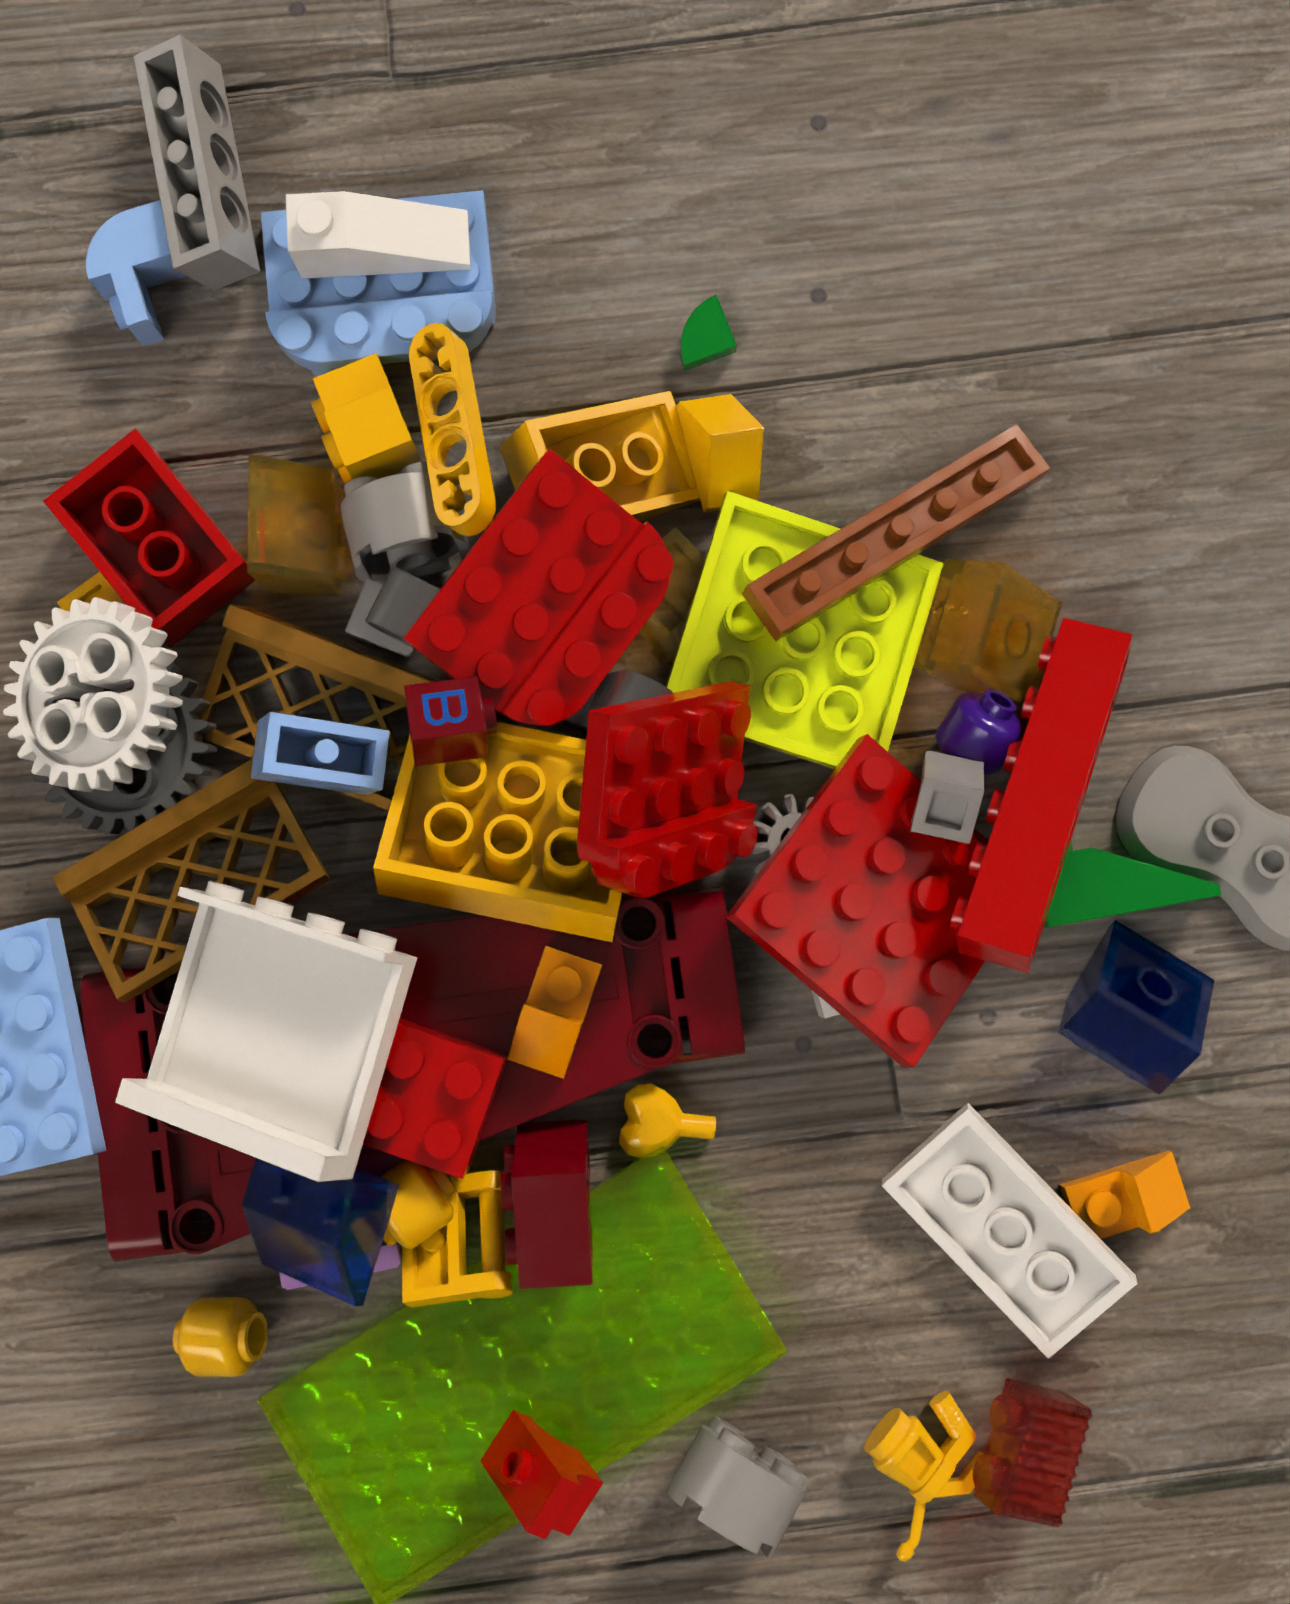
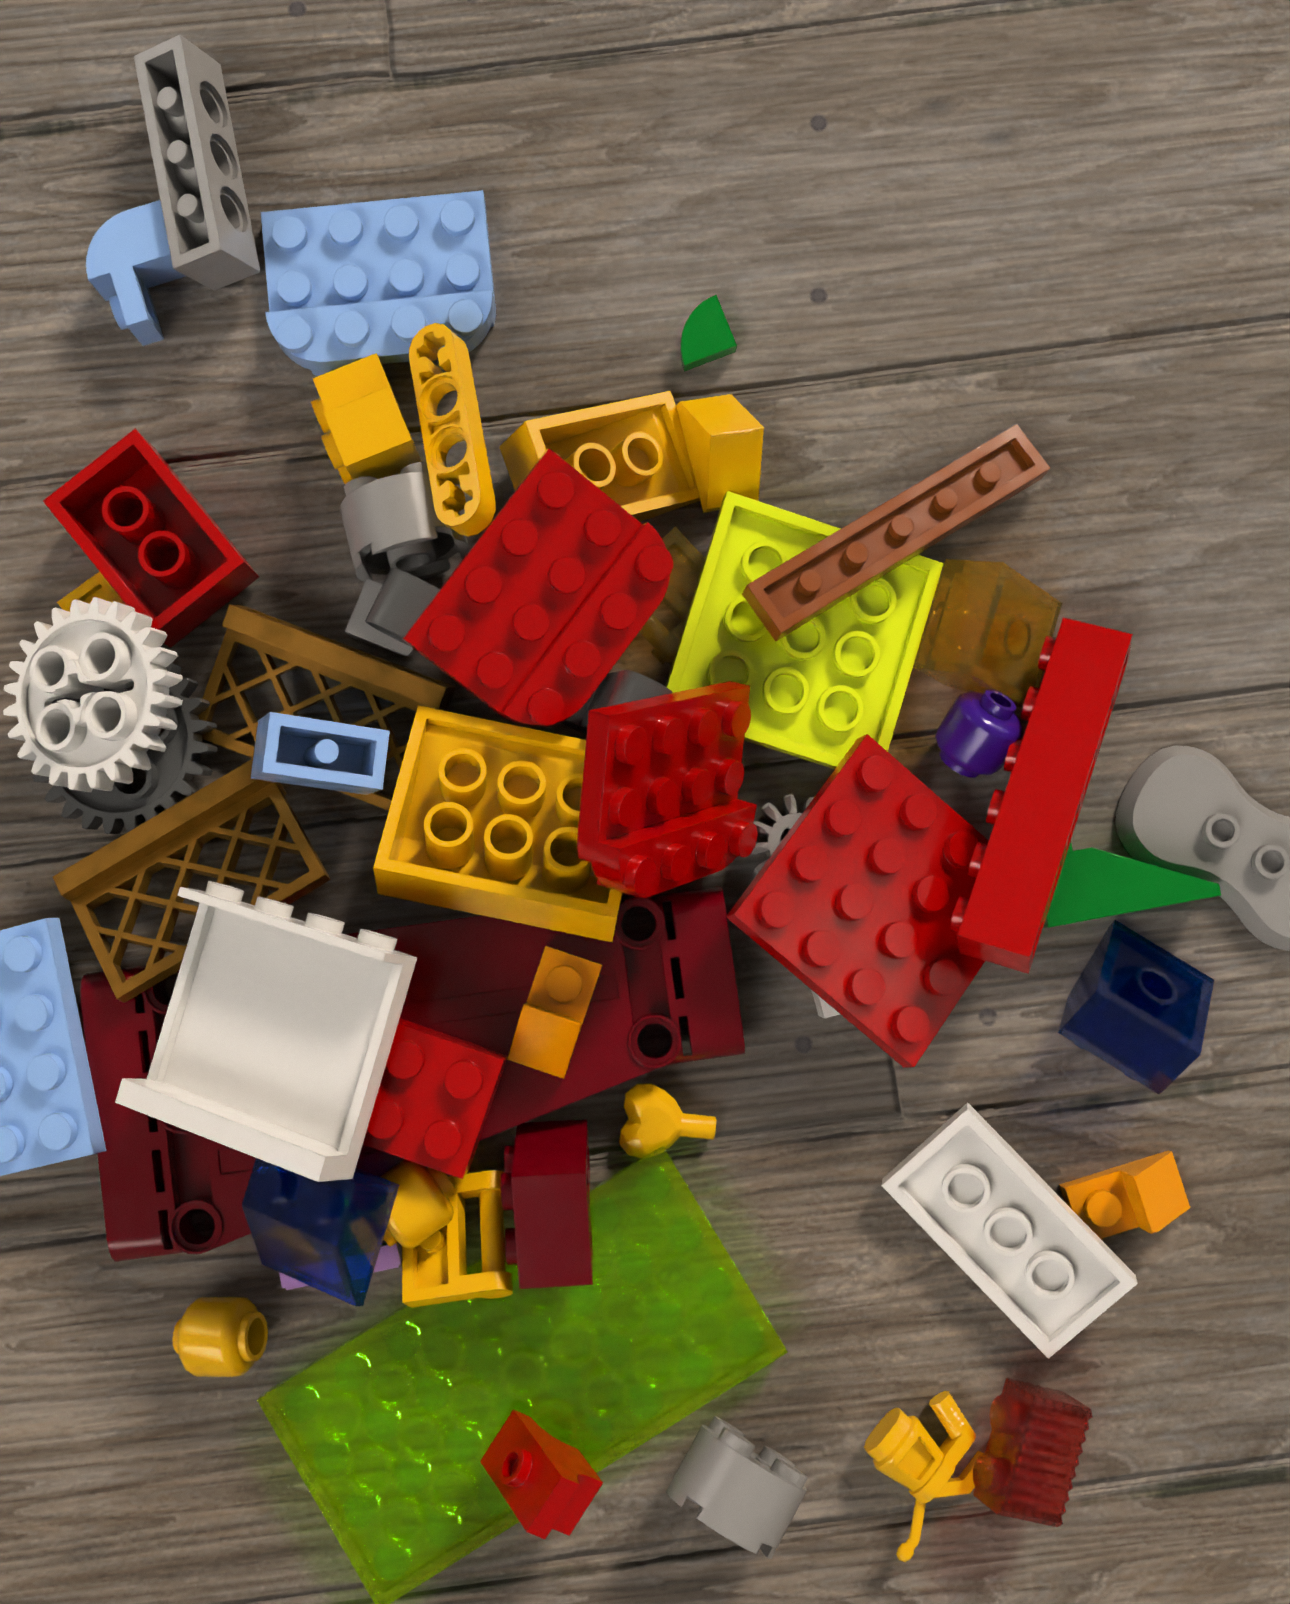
clear yellow slope [247,455,350,597] -> none
white slope [286,191,471,279] -> none
dark red brick [404,676,497,767] -> none
light grey panel [910,751,984,844] -> none

